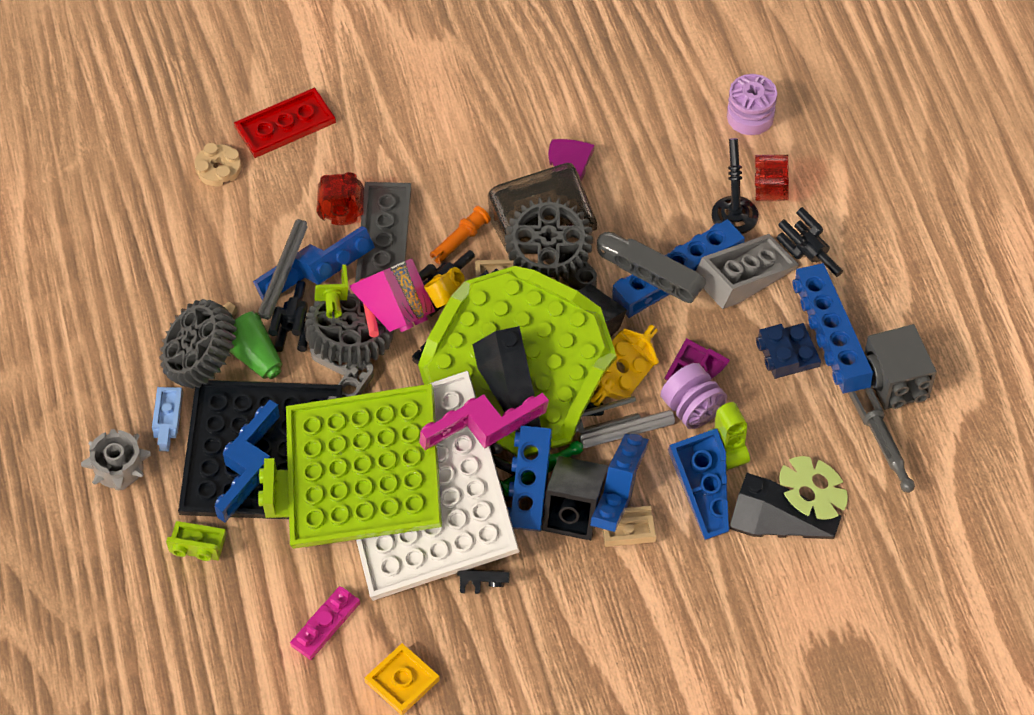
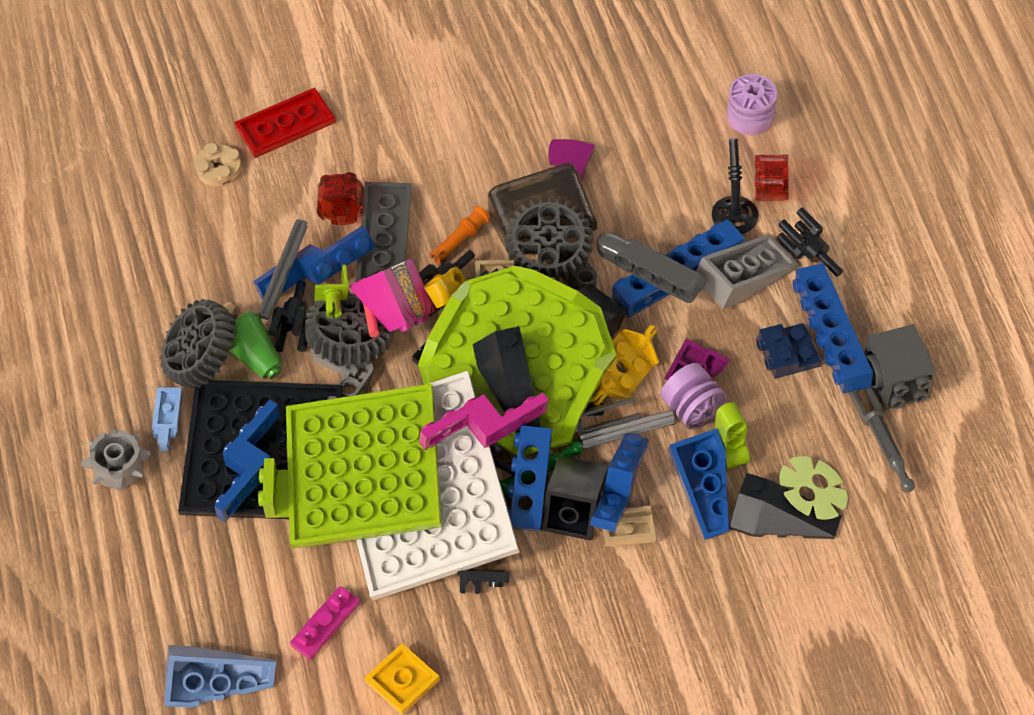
lime bracket [166,521,227,561] -> none
none -> medium blue wedge [164,645,276,708]

